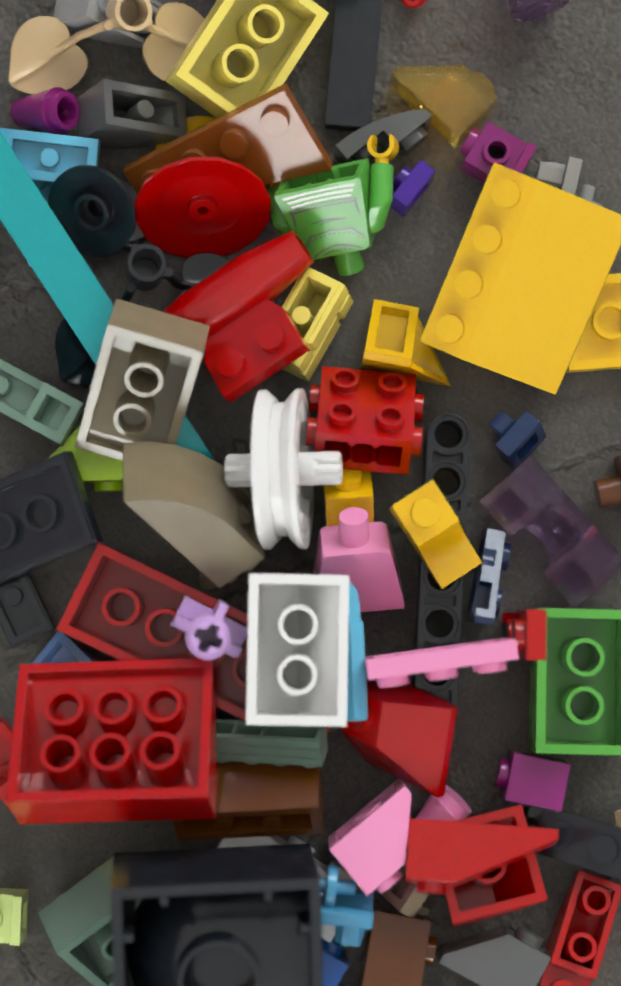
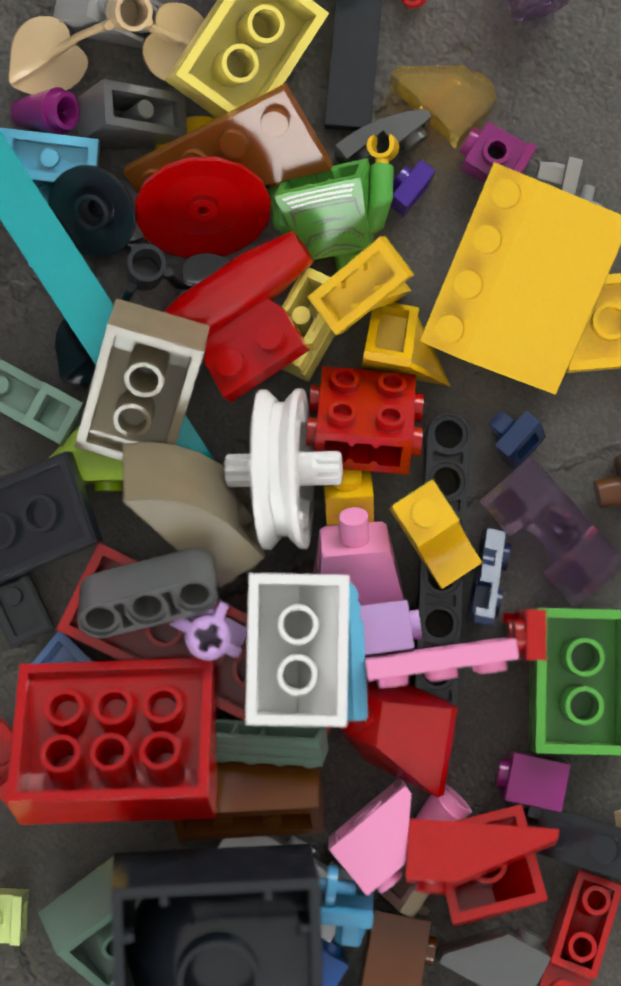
none -> dark grey beam [77,548,217,638]
none -> yellow bracket [308,236,414,335]
none -> lavender brick [360,600,422,657]

